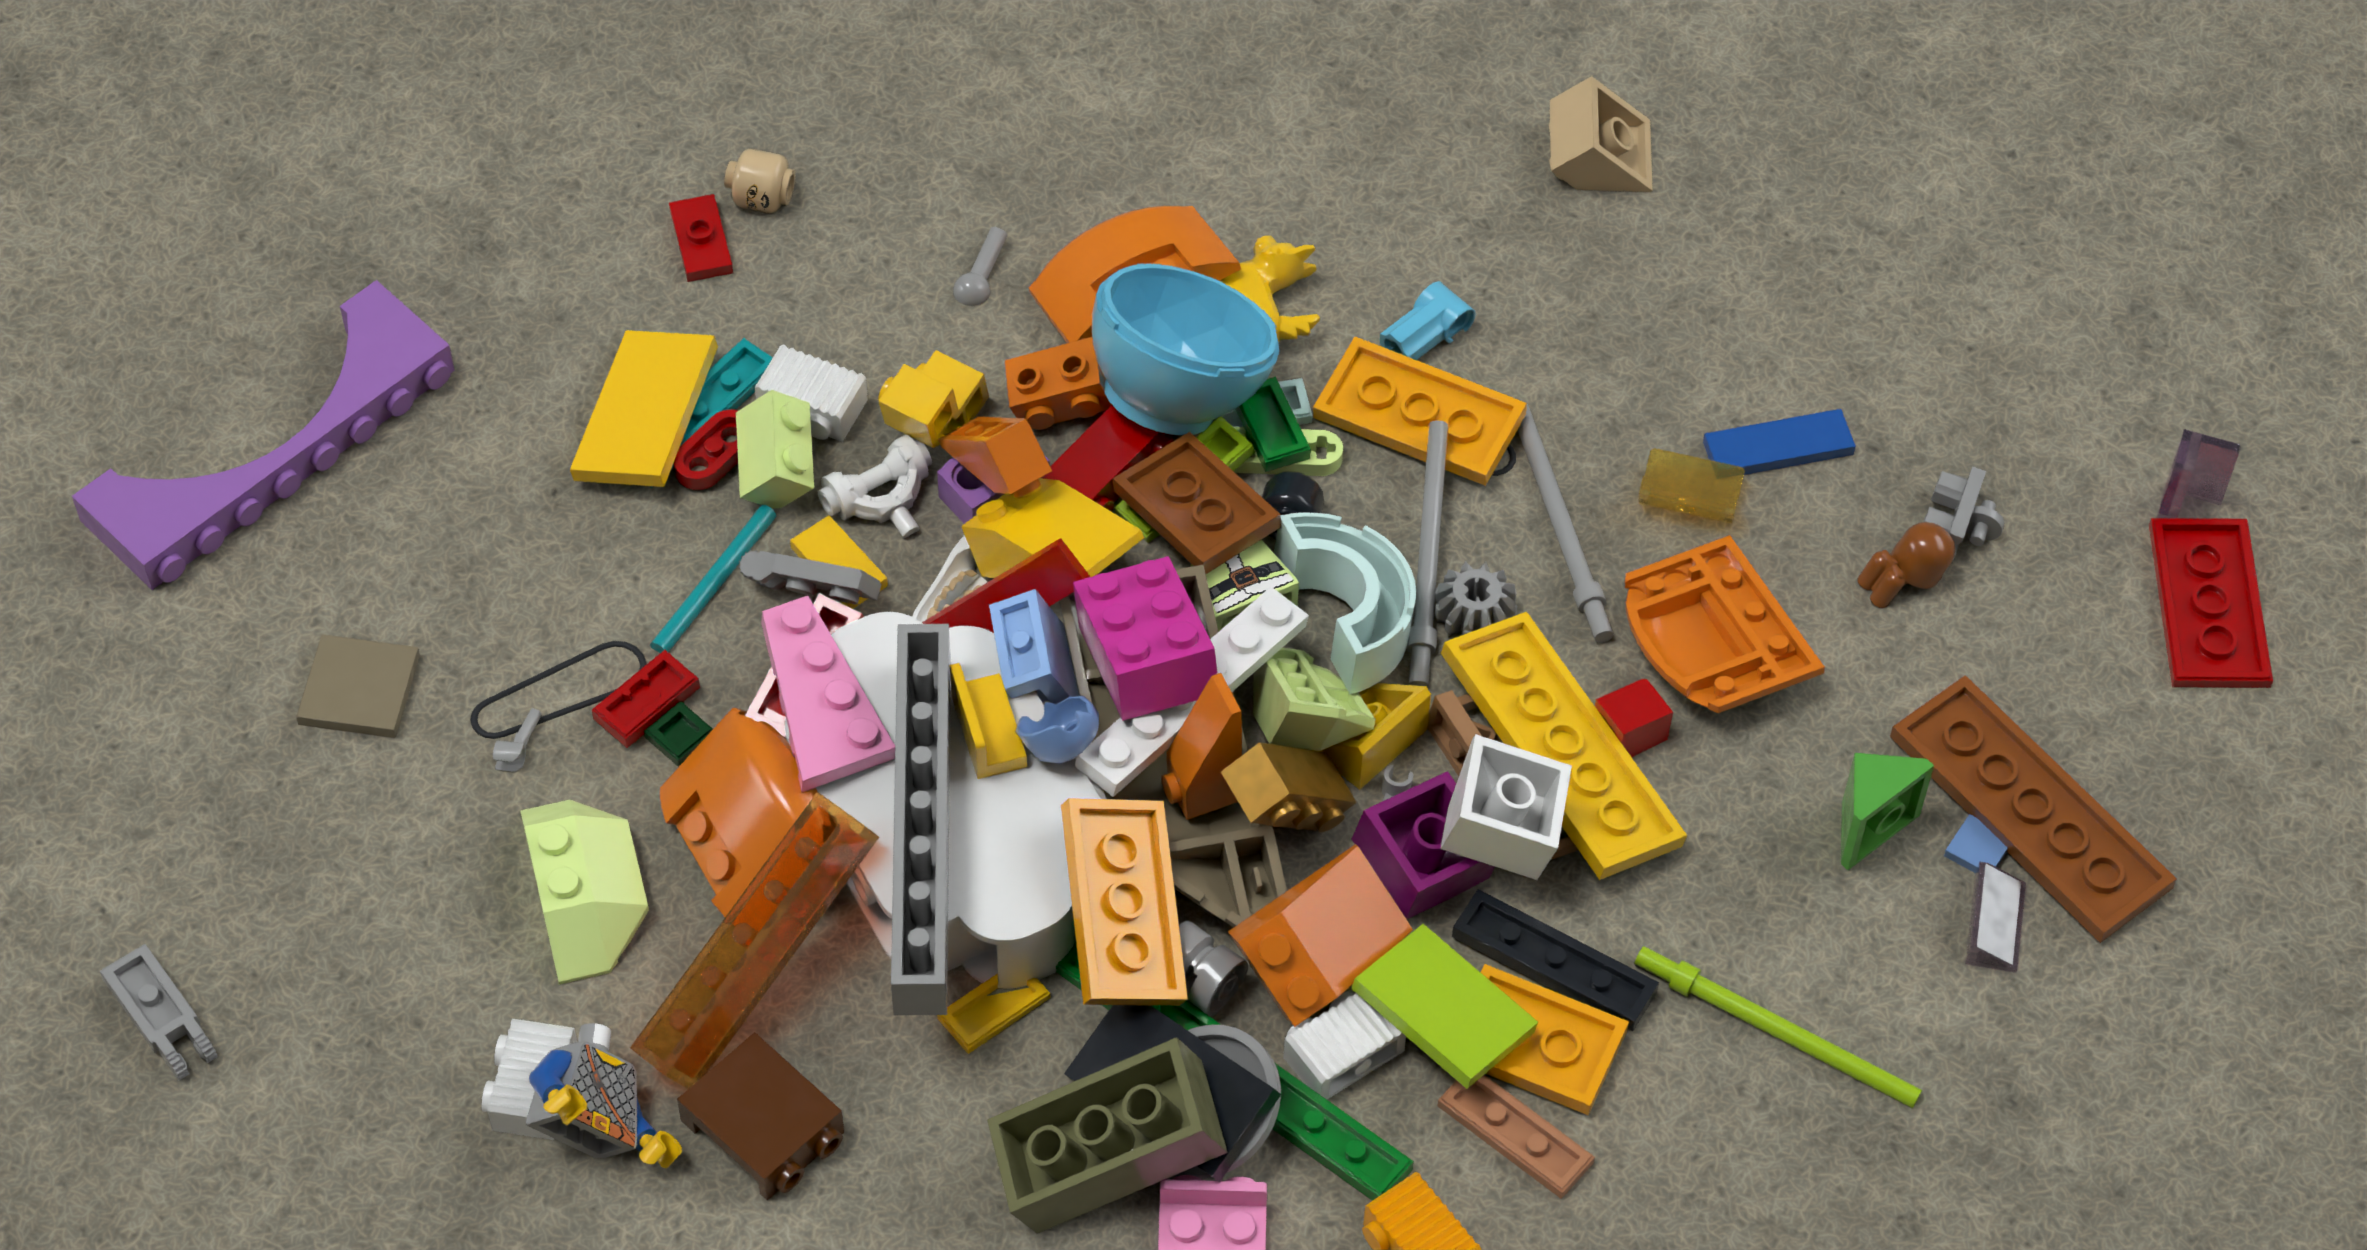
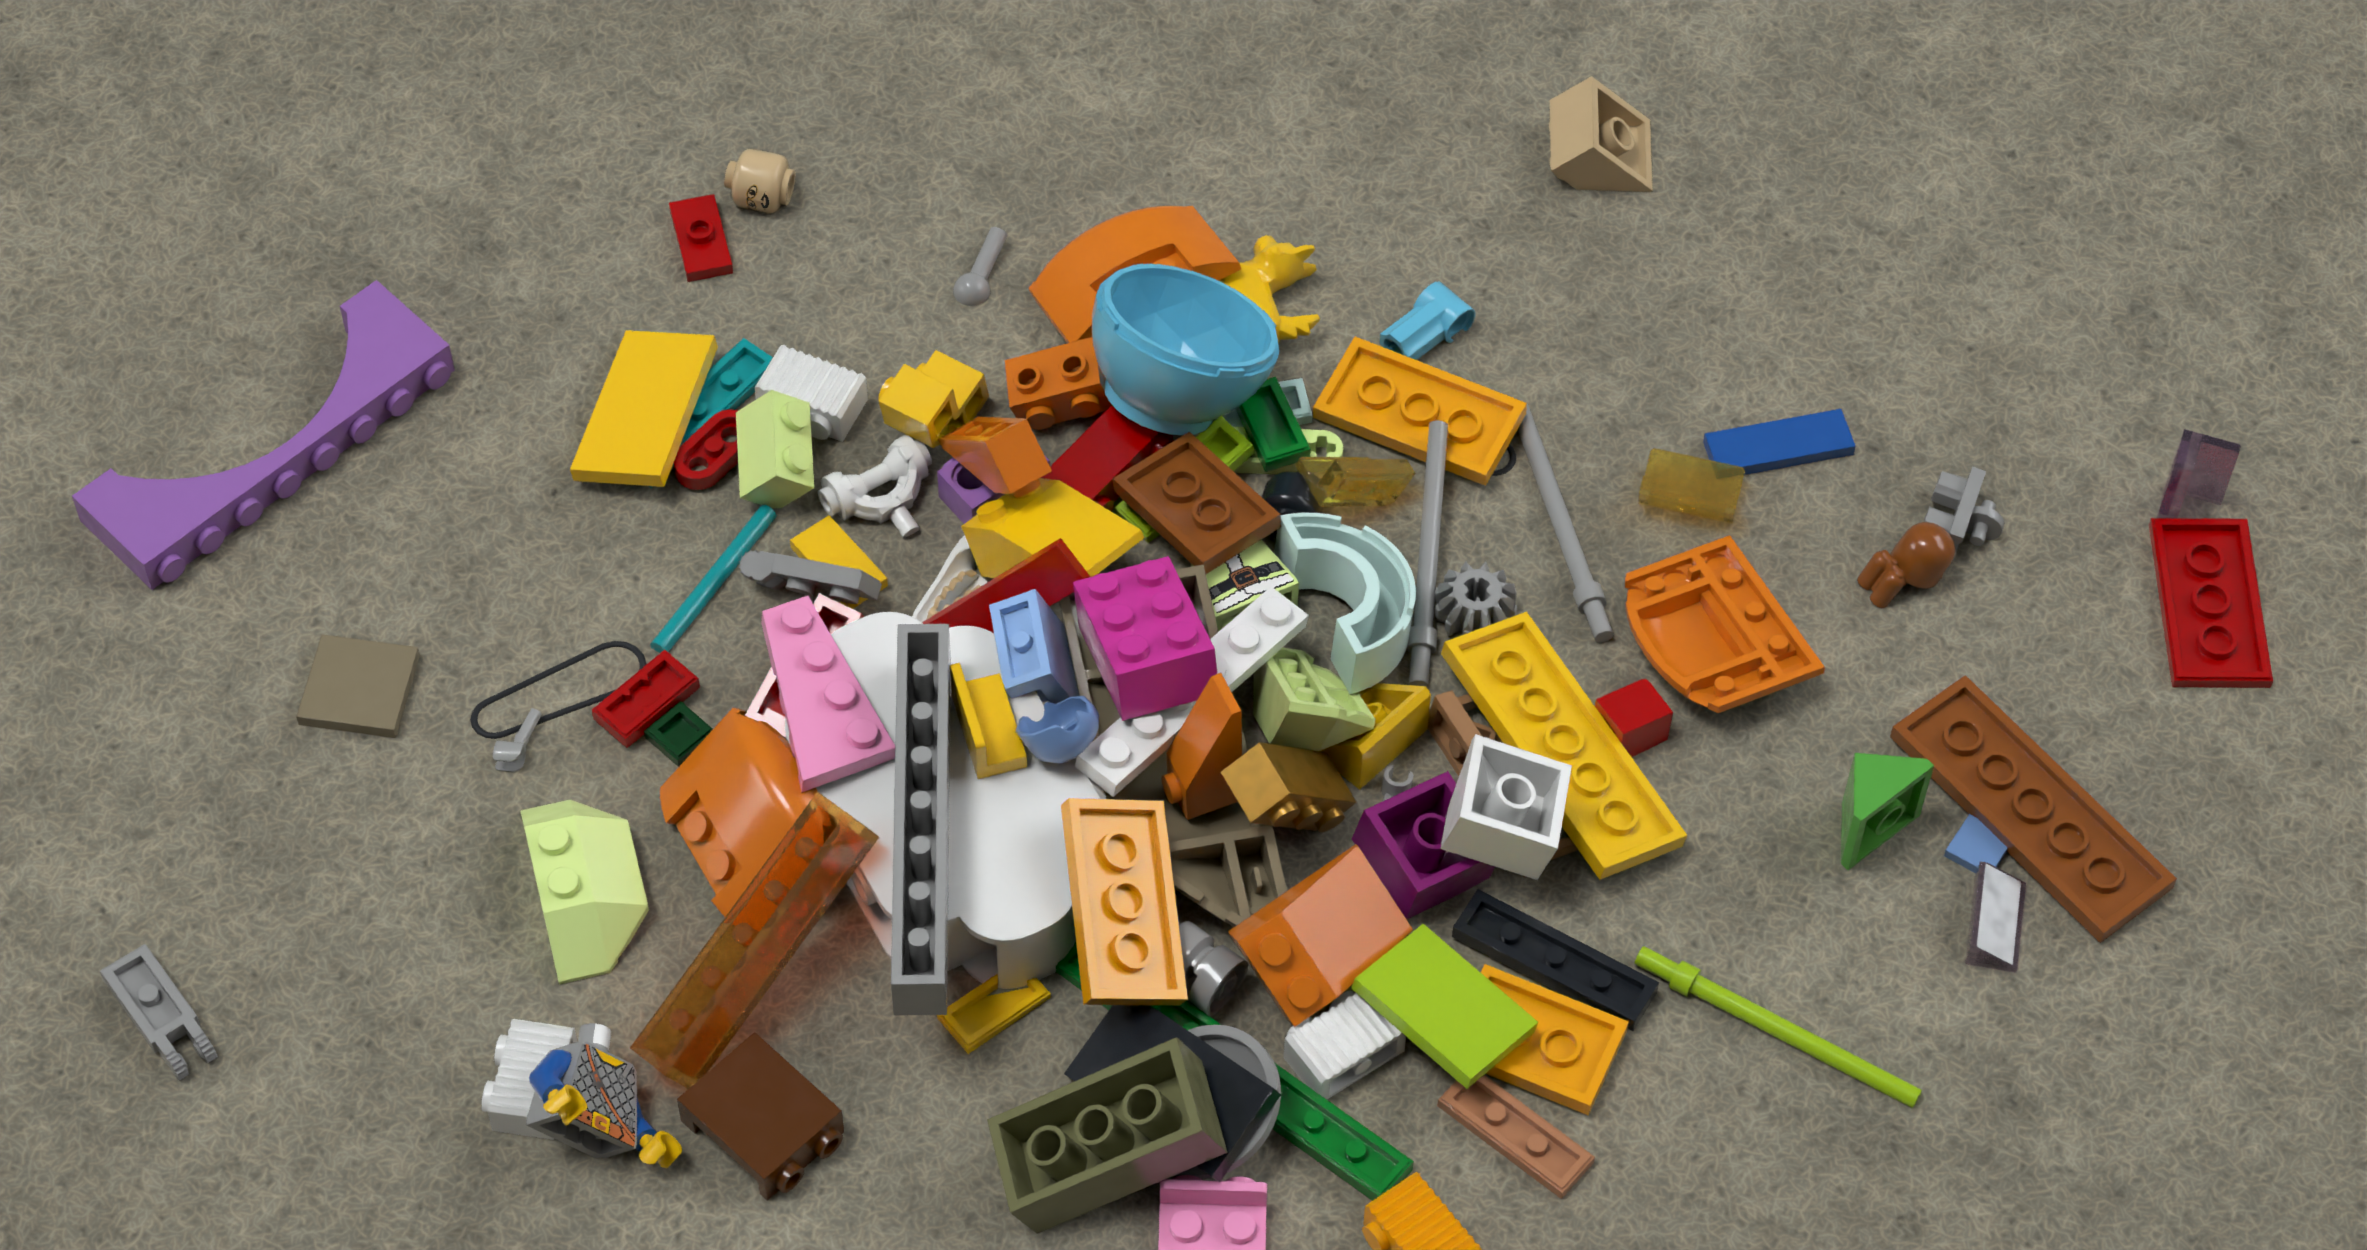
none -> clear yellow panel [1295,457,1416,507]

